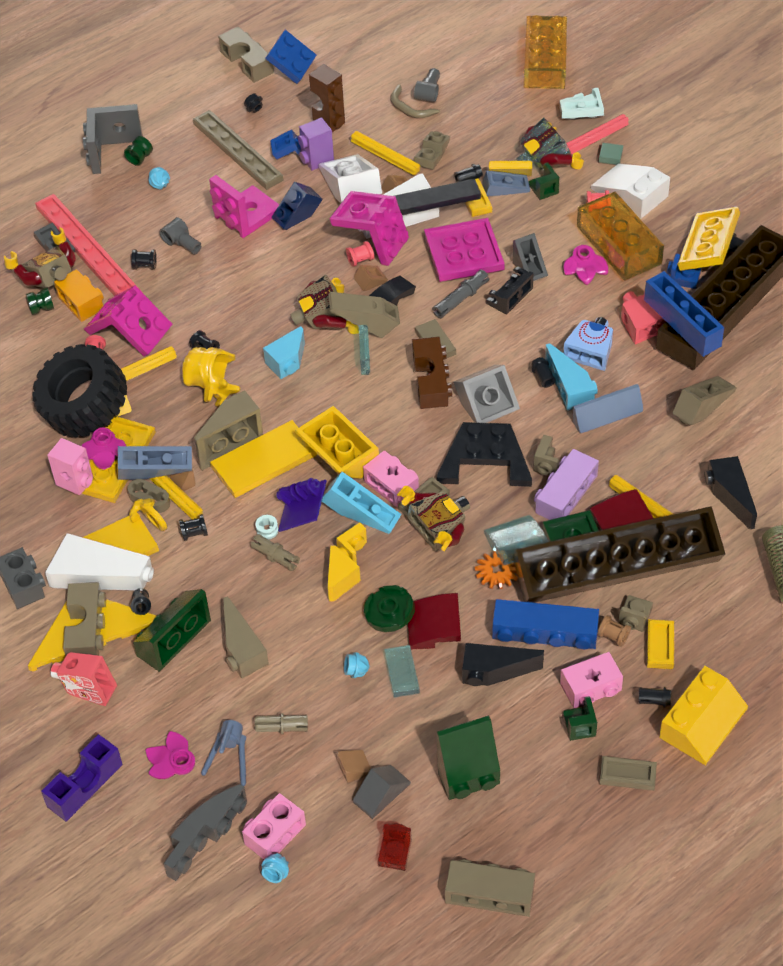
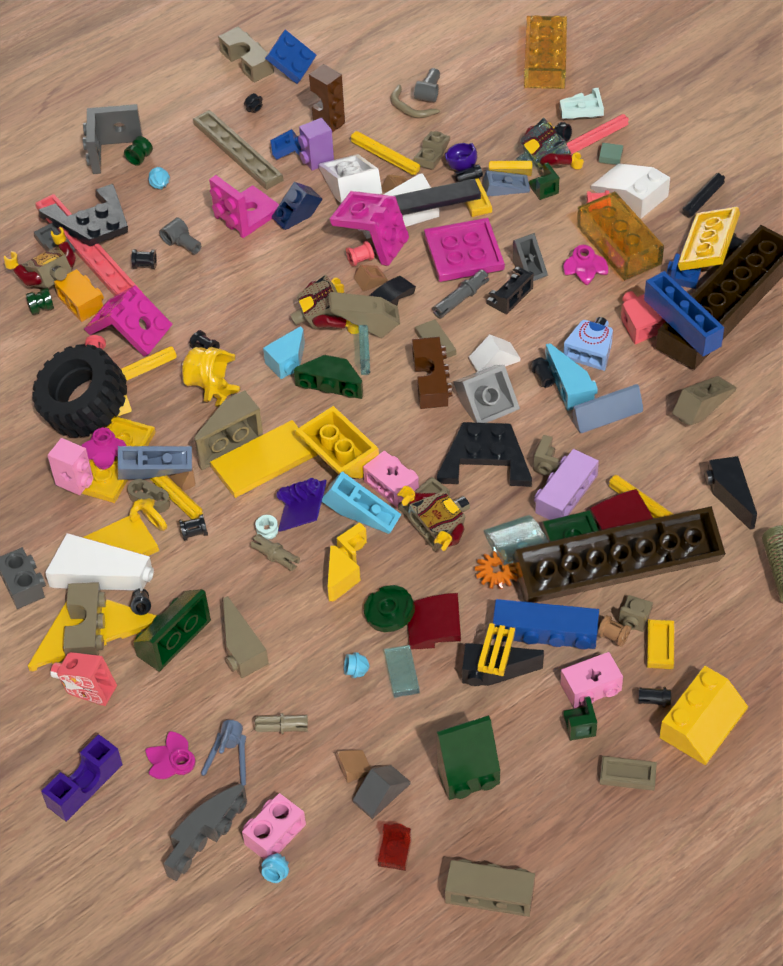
none -> wing [39,184,128,246]
none -> dark green slope [294,355,363,399]
none -> dark purple hair [445,143,477,171]
none -> white slope [469,334,520,372]
none -> yellow tile [478,623,515,676]
none -> black plate [554,122,572,141]
none -> black axle [682,173,725,218]

